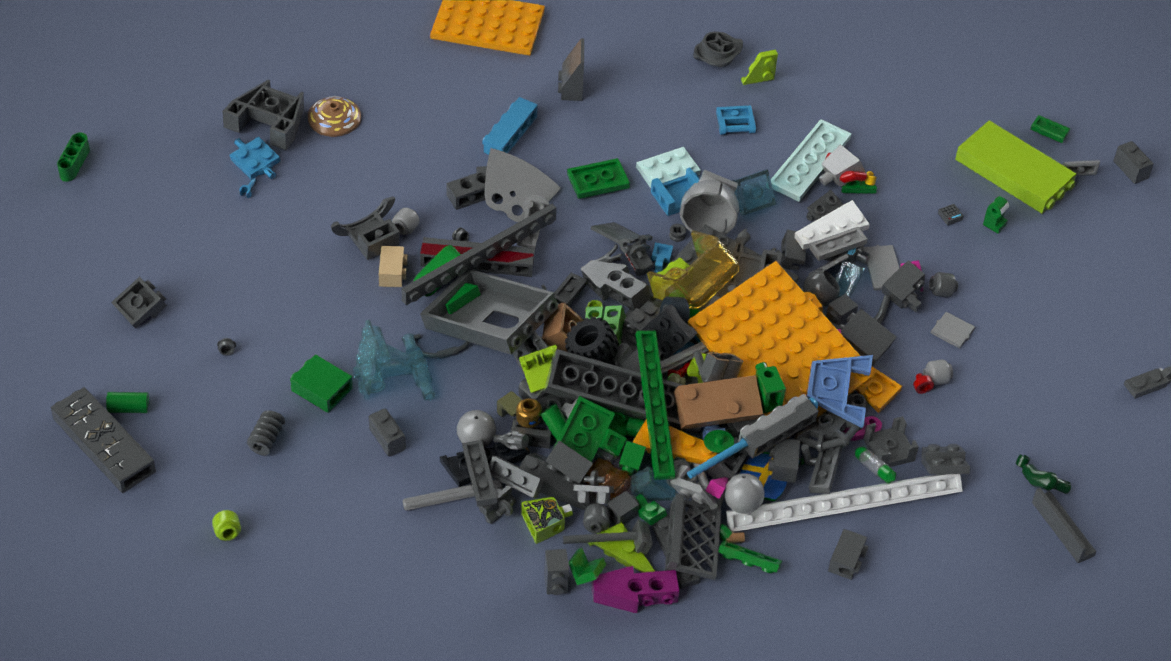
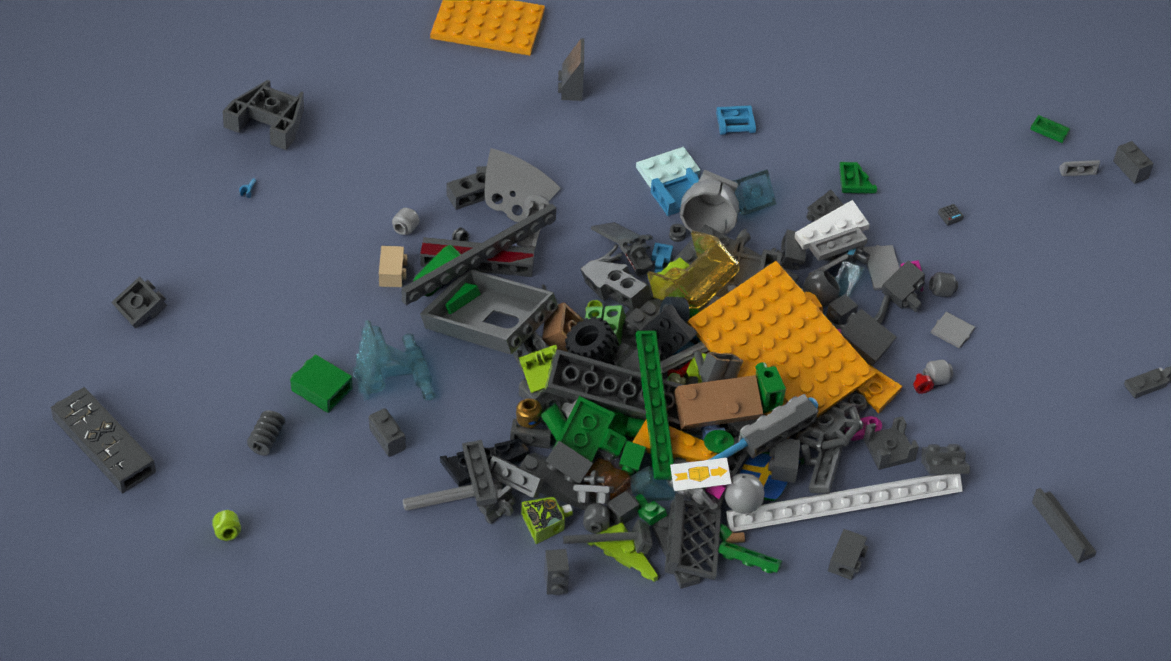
green beam [57,132,90,182] -> none
green brick [106,392,149,413] -> none
dark grey plate [217,338,236,356] -> none
dark azure plate [229,137,281,180] -> none
medium nougat dish [308,96,361,137] -> none
dark grey piece [331,196,400,260] -> none
dark grey piece [409,334,470,359] -> none
light grey helmet [457,410,496,447] -> none
dark azure brick [482,97,538,155] -> none
dark grey piece [494,431,529,450] -> none
olive panel [497,391,522,417] -> none
dark grey plate [554,272,587,306] -> none
green plate [567,158,630,199] -> none
green panel [568,548,606,585] -> none
magenta brick [592,566,679,613] -> none
dark grey piece [693,31,743,67] -> none
lime wing [741,50,778,85] -> none
light aqua plate [768,119,852,202] -> none
medium blue wing [806,355,873,428] -> none
torso [819,144,877,186] -> none
piece [855,447,896,483] -> none
lime brick [955,120,1076,214] -> none
green leg [983,196,1009,233] -> none
dark green arm [1016,454,1071,494] -> none
none -> white sticker [670,458,731,491]

